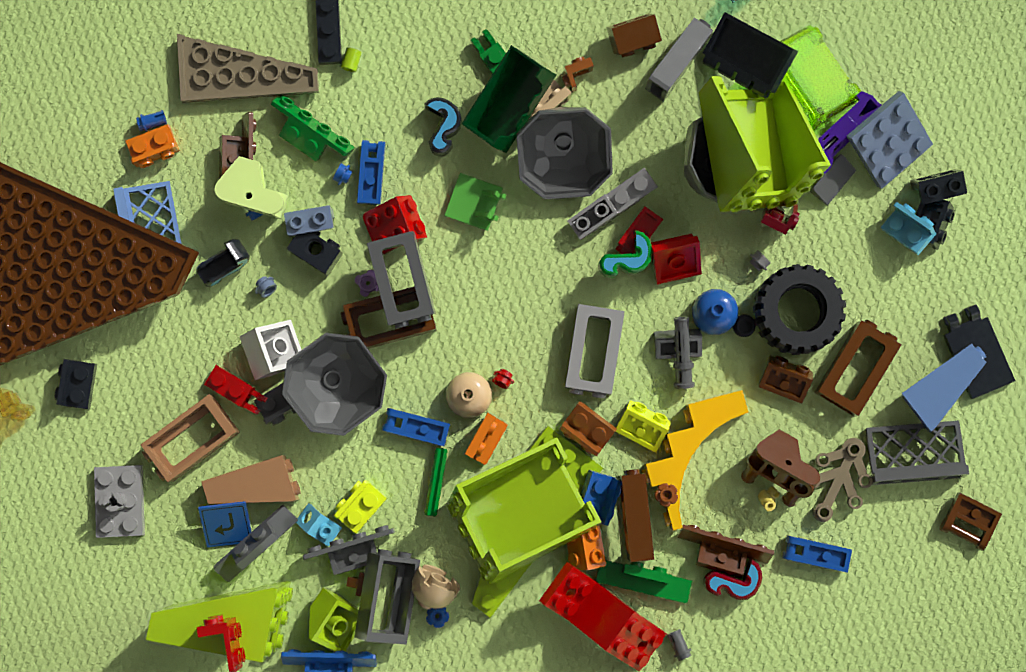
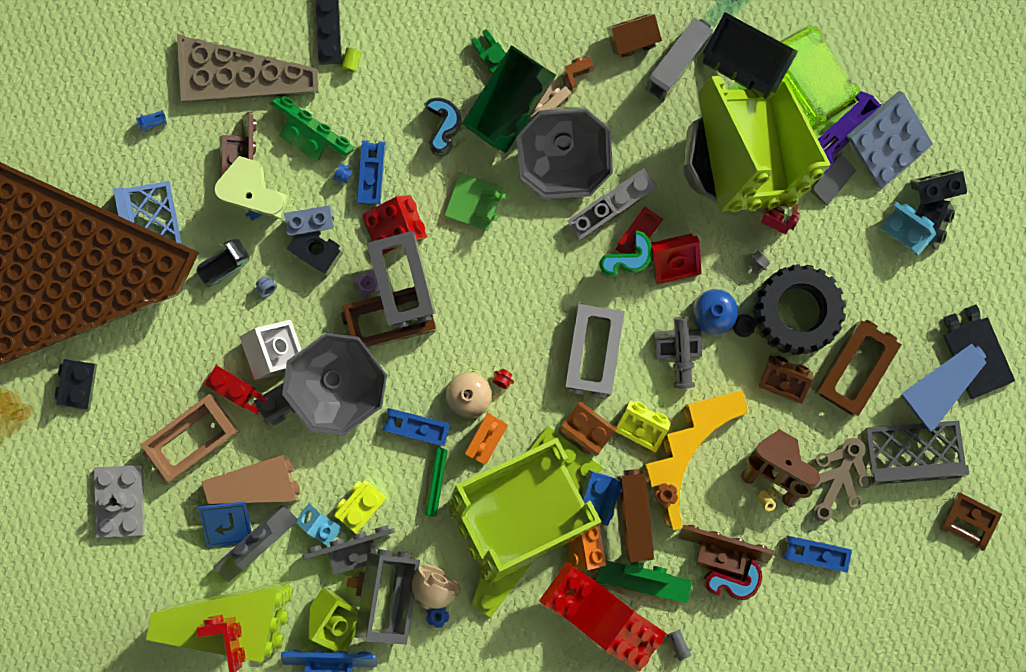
orange bracket [125,124,180,168] -> none

